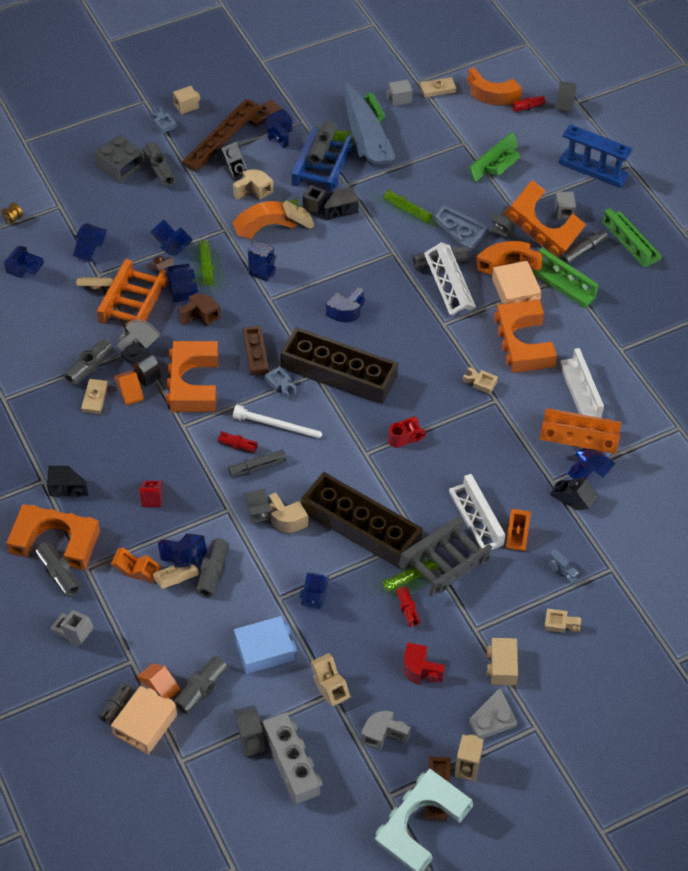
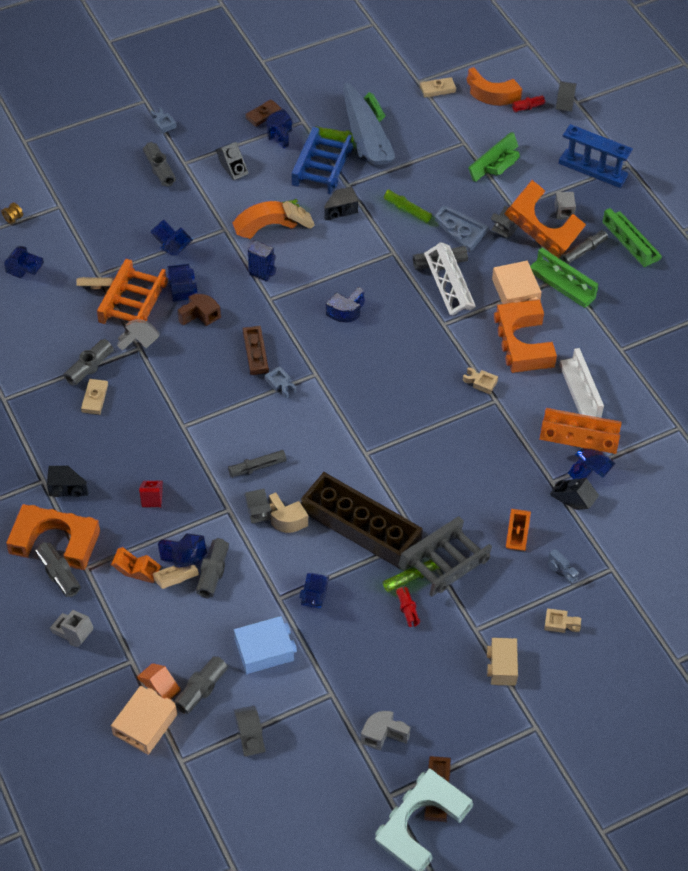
clear blue brick [73,223,107,262] -> none
dark grey piece [94,135,145,184] -> none
dark grey pin [98,682,133,724] -> none
orange slope [114,370,144,406] -> none
black brick [121,343,161,387] -> none
reddish brown plate [146,256,174,271] -> none
orange arch [166,341,219,412] -> none
tan brick [173,86,200,114] -> none
reddish brown plate [183,98,260,172] -> none
clear neon green pin [198,240,214,286] -> none
red pin [218,431,258,453] -> none
tan brick [233,170,273,200] -> none
white piece [233,404,322,438] -> none
light grey brick [262,712,322,804] -> none
dark brown brick [280,327,398,404] -> none
black slope [303,185,334,216] -> none
dark grey piece [307,120,338,165] -> none
tan brick [311,653,351,707] -> none
light grey brick [386,80,412,106] -> none
red piece [388,416,426,448] -> none
red brick [403,642,445,685] -> none
white fence [449,474,505,550] -> none
tan brick [454,734,484,782] -> none
light grey wing [469,689,517,739] -> none
orange arch [477,241,542,276] -> none

